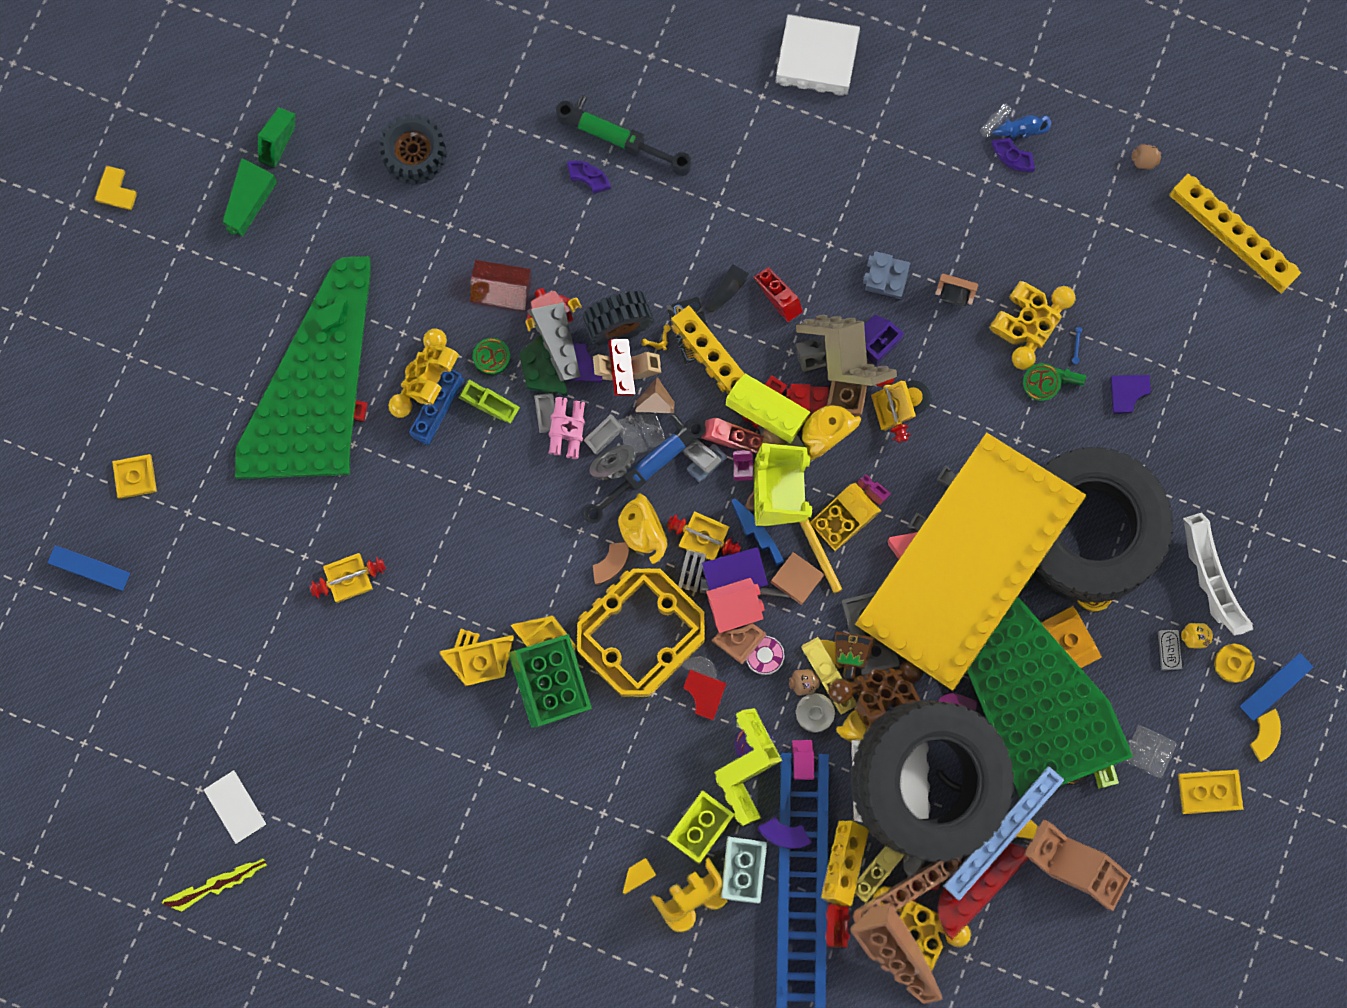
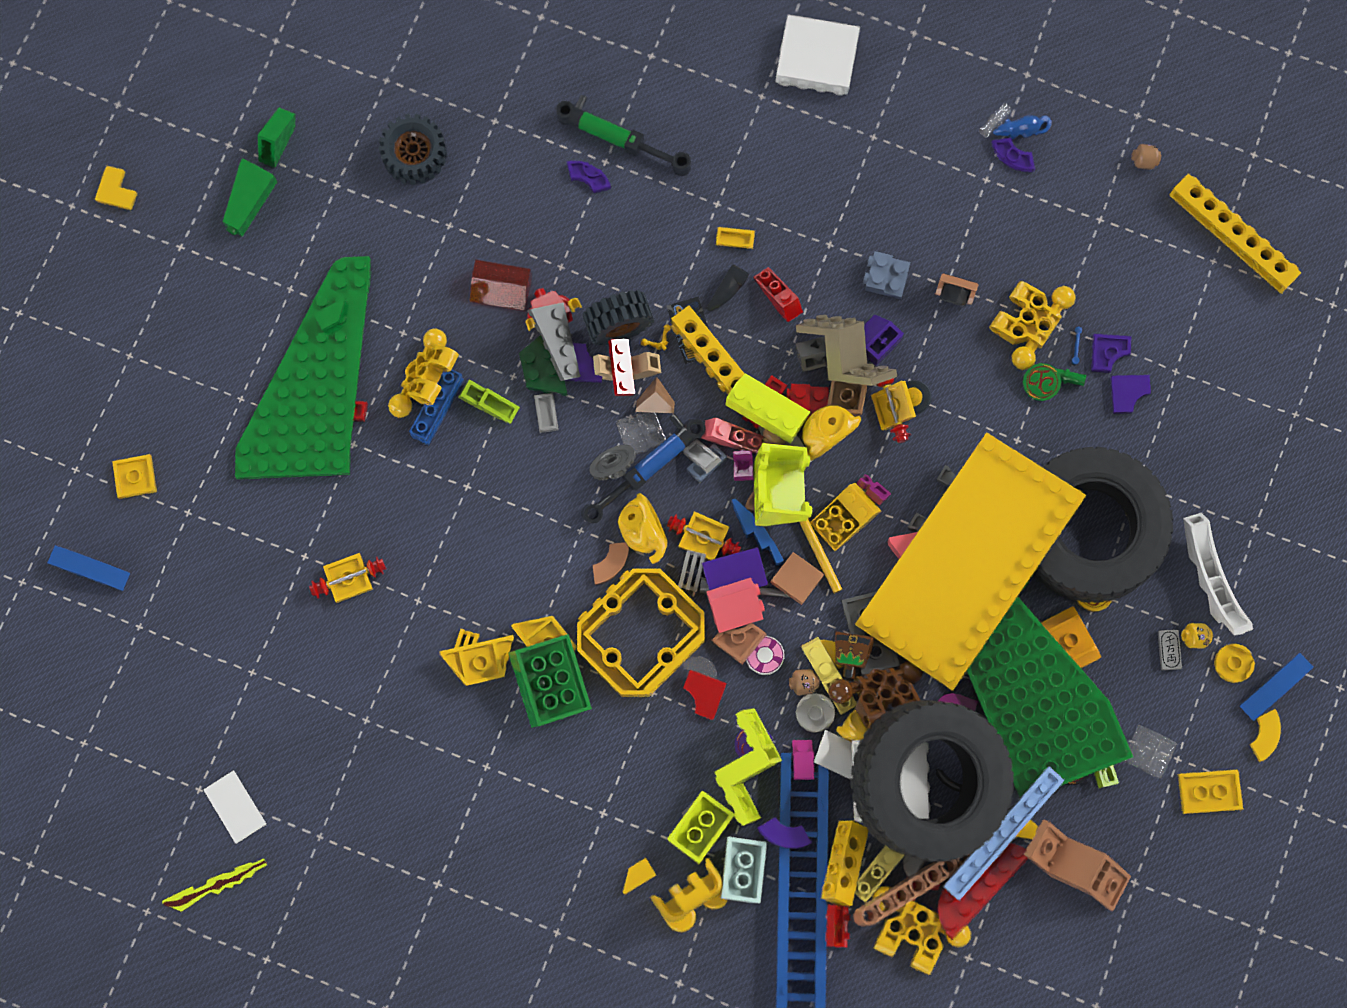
green tile [473,338,511,375] -> none
bright pink pin [548,397,585,459] -> none
light grey tile [584,414,624,454] -> none
nougat wedge [851,903,942,1004] -> none
none -> yellow tile [716,227,755,249]
none -> white sticker [814,730,853,779]
none -> dark purple tile [1091,334,1131,373]

